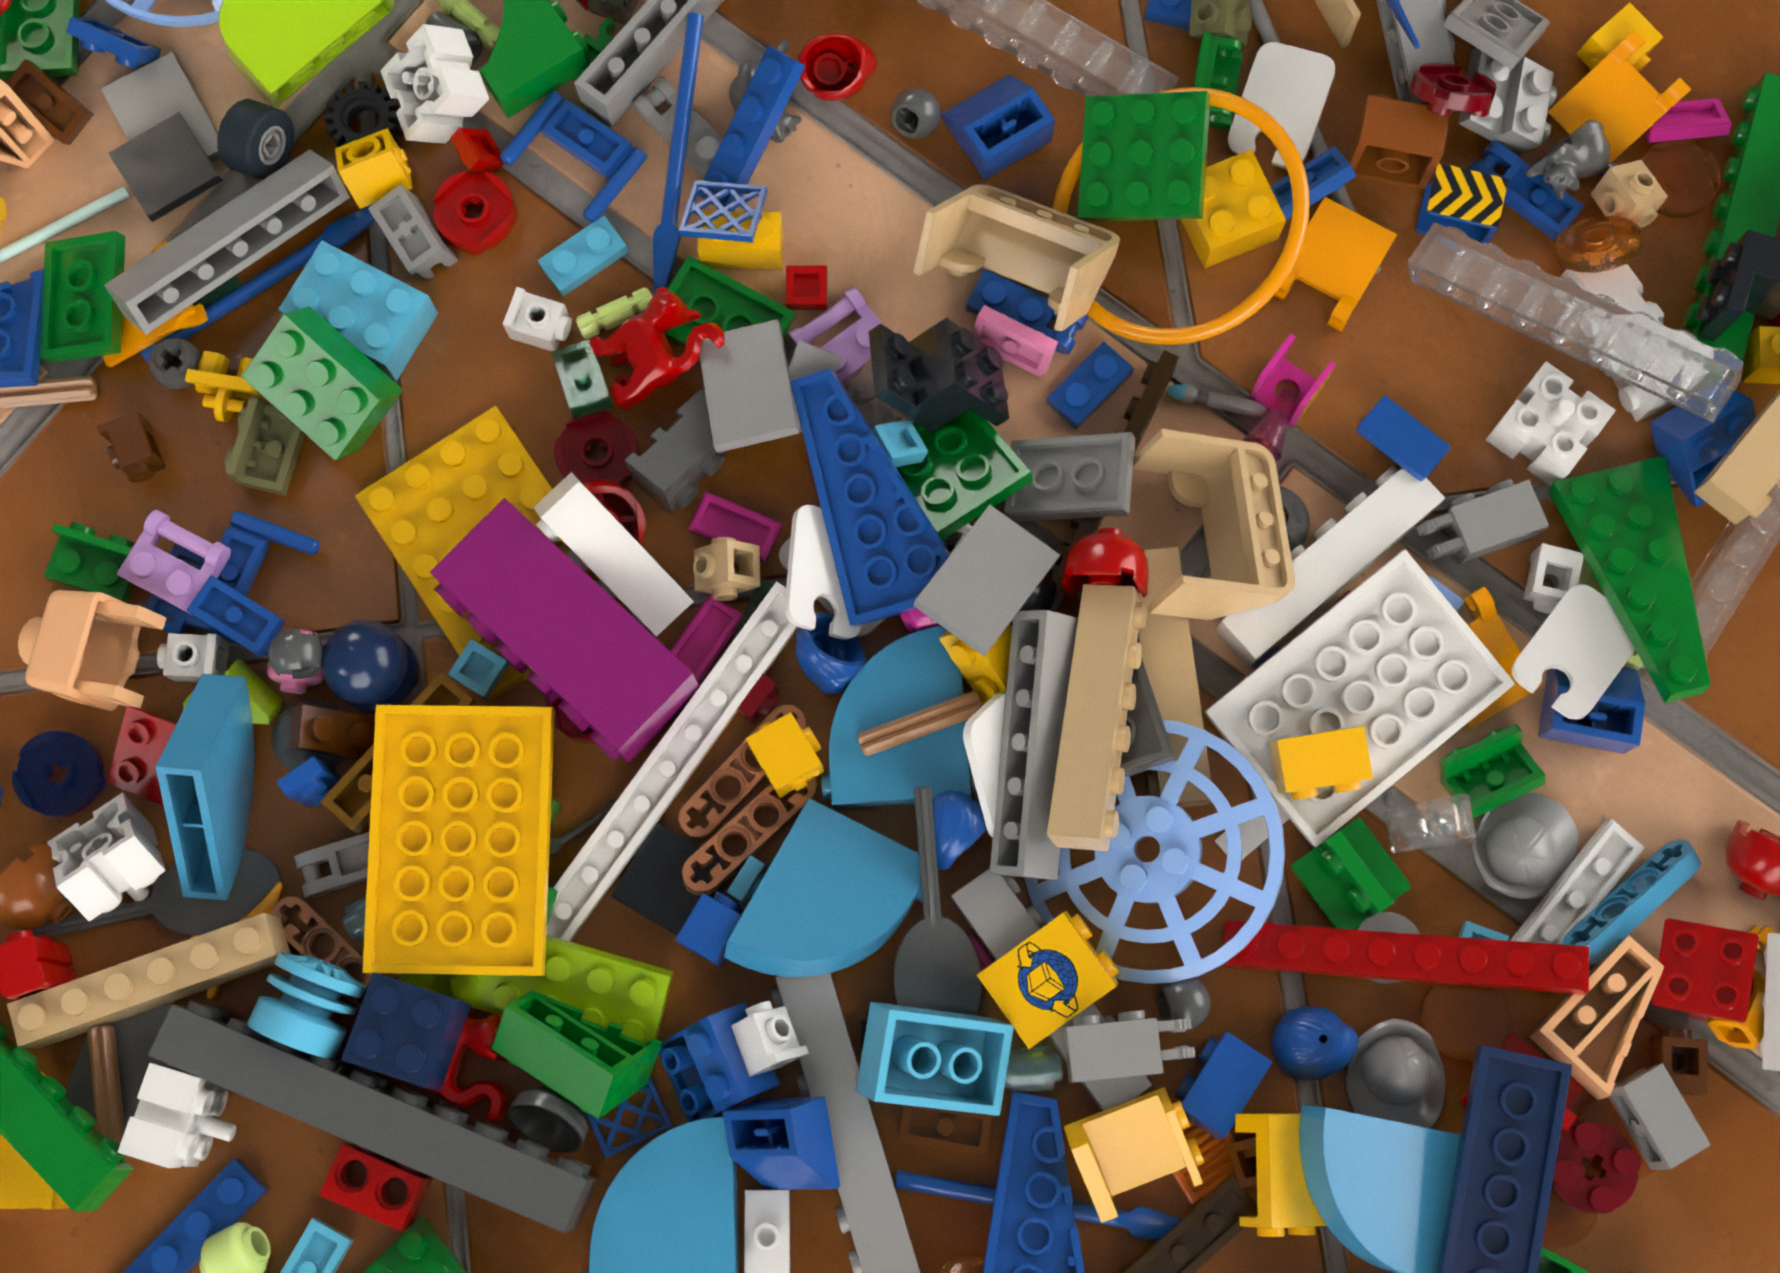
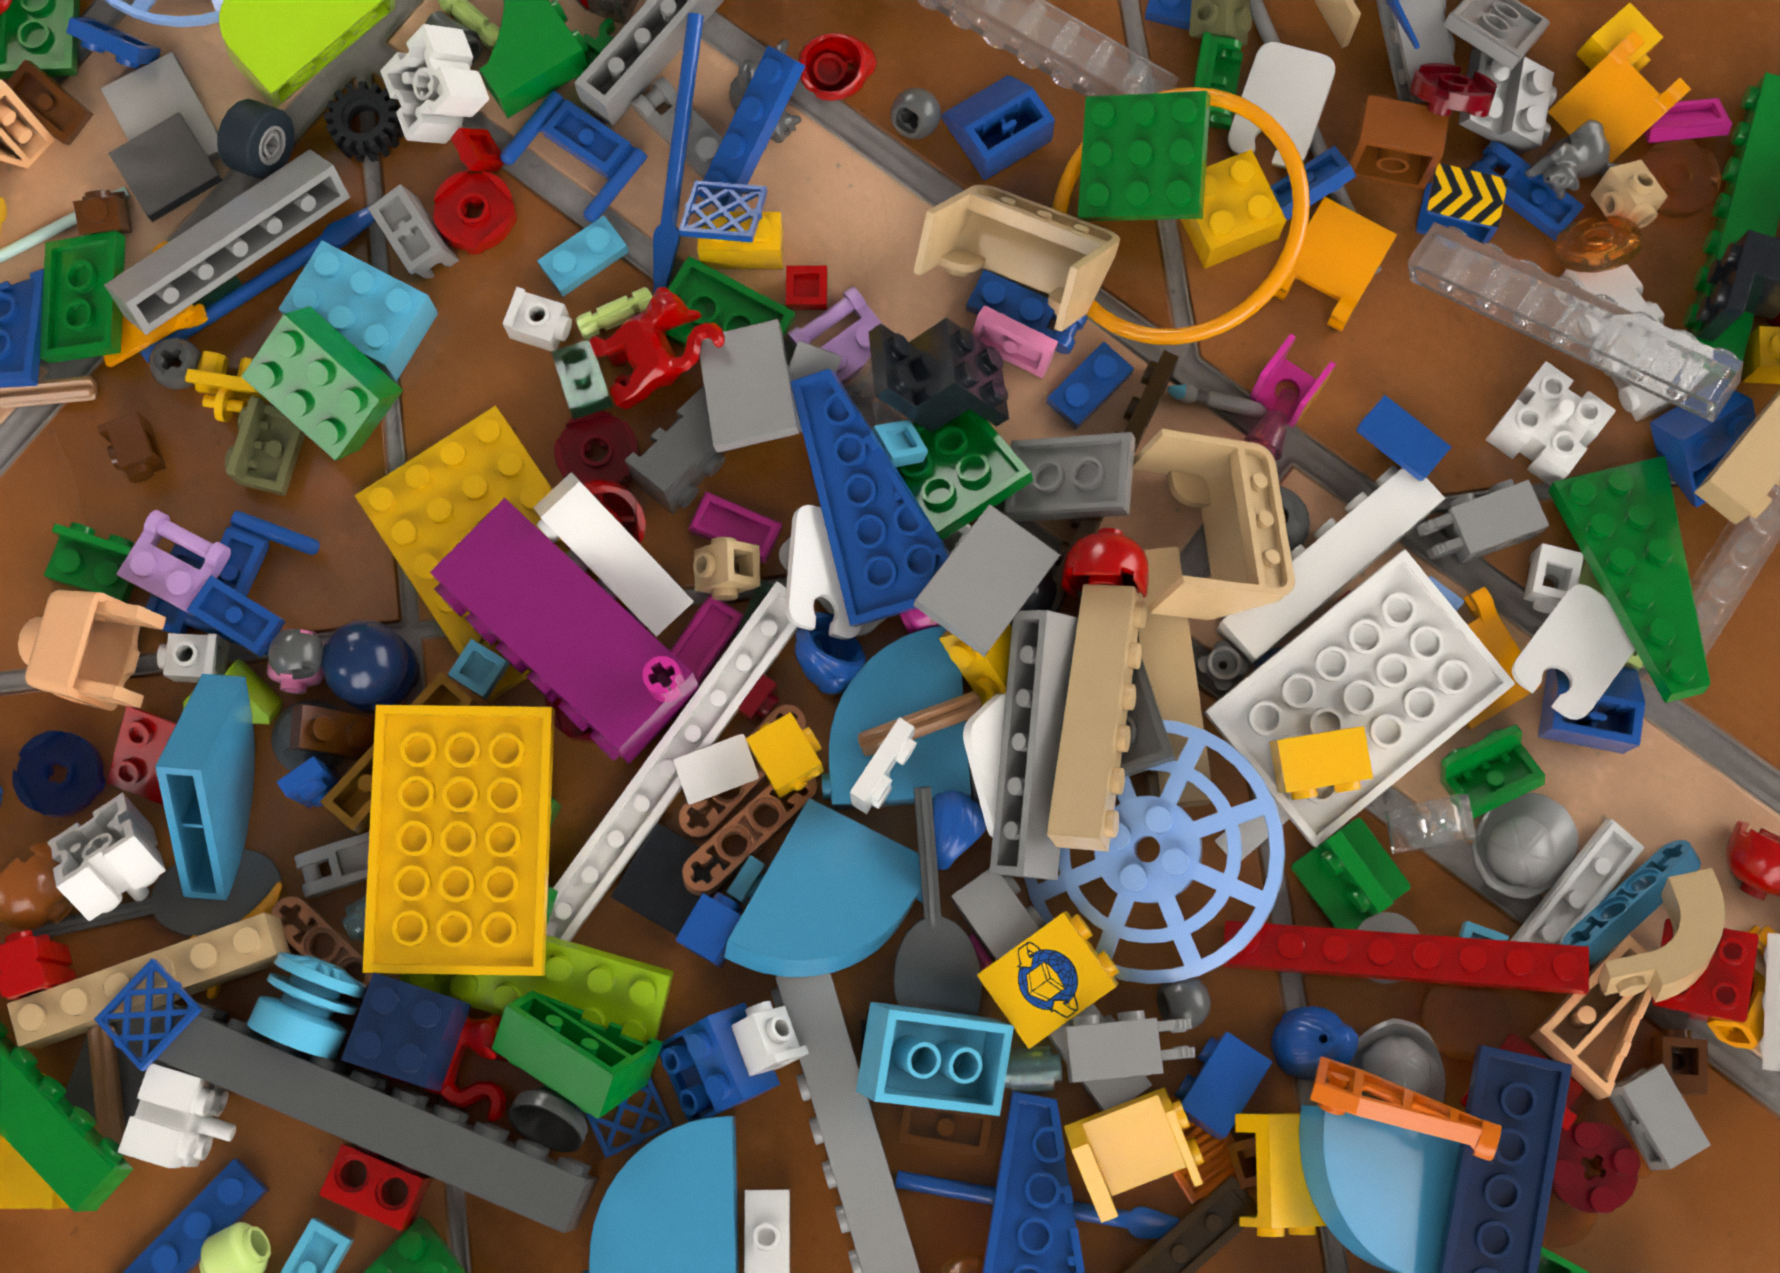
yellow head [335,128,413,209] -> none
dark grey hinge [549,799,618,856] -> none
blue slope [723,1096,840,1189] -> none
none -> reddish brown brick [73,190,132,236]
none -> blue window [94,958,203,1071]
none -> dark pink piece [642,656,685,702]
none -> white sticker [673,734,759,805]
none -> white plate [850,717,917,814]
none -> light grey plate [1197,640,1249,691]
none -> orange plate [1310,1056,1502,1162]
none -> tan arch [1598,868,1725,1003]

